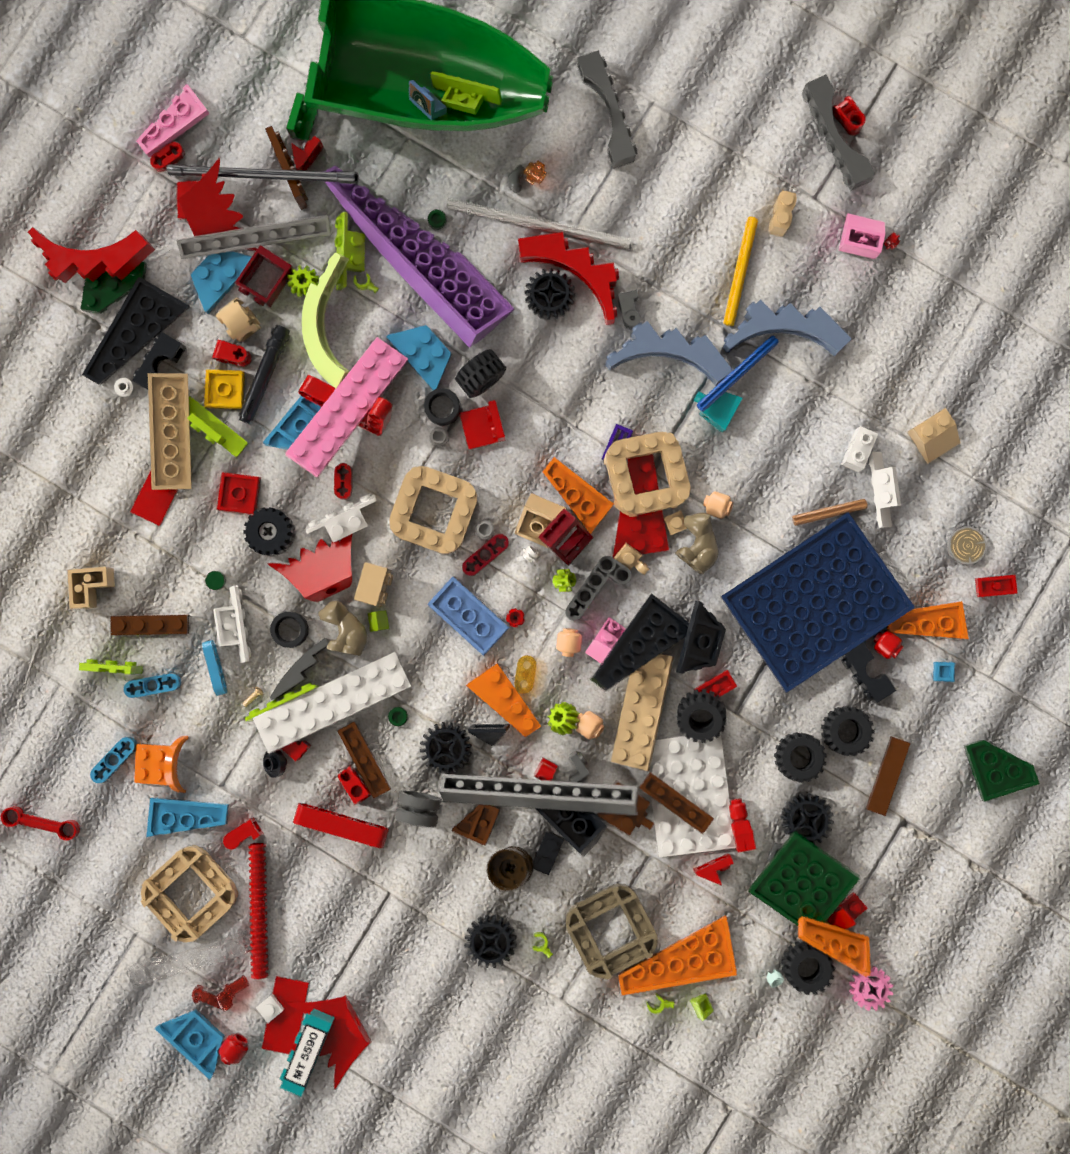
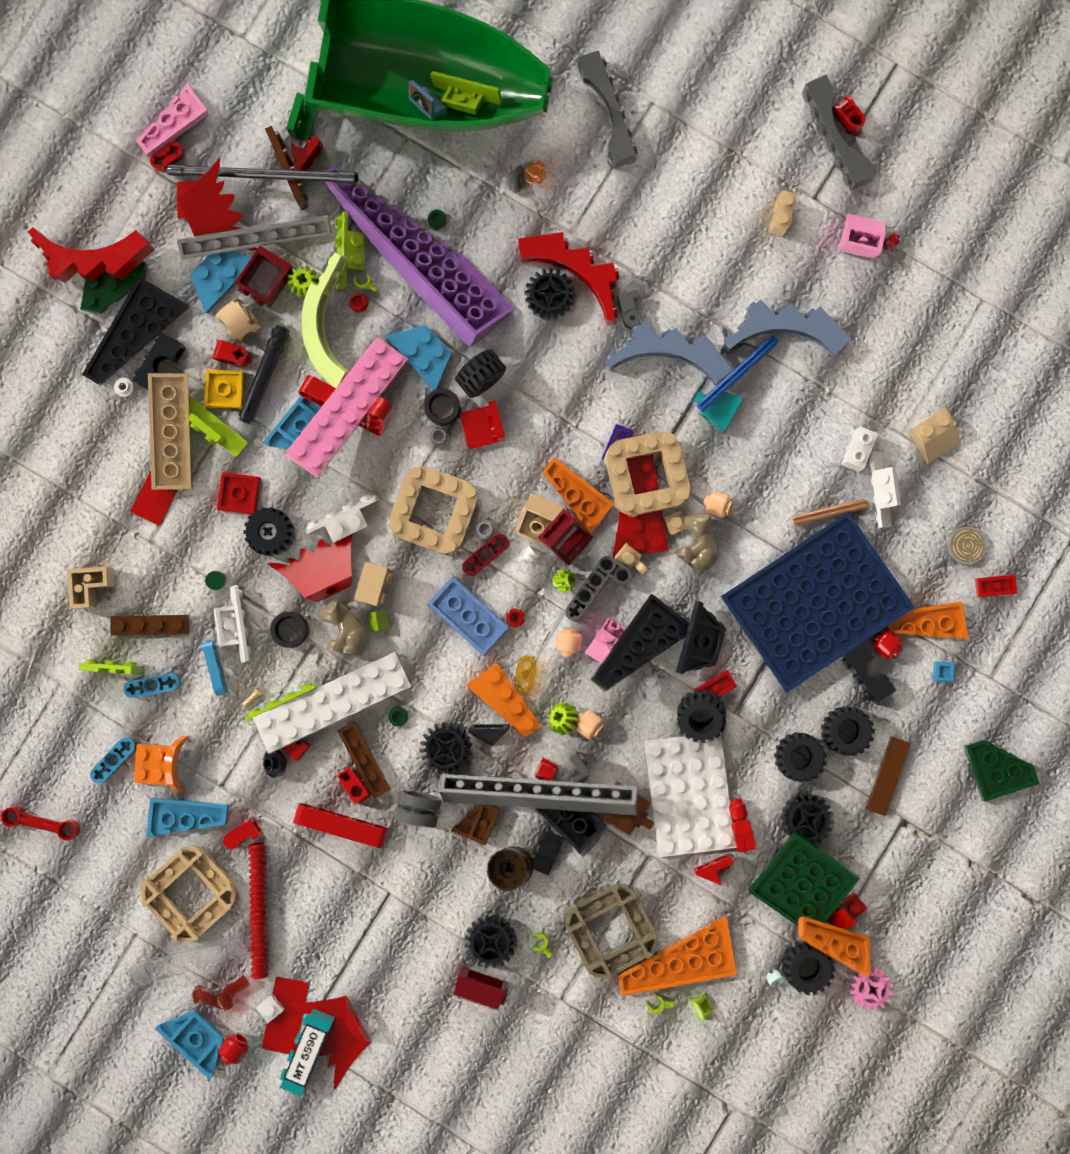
dark grey slope [270,638,329,700] -> none
red beam [334,463,353,500] -> none
white axle [446,197,631,250] -> none
tan plate [611,654,674,771] -> none
reddish brown plate [639,772,714,834] -> none
yellow axle [723,217,758,326] -> none
none -> red plate [349,293,368,313]
none -> dark red window [453,966,508,1011]

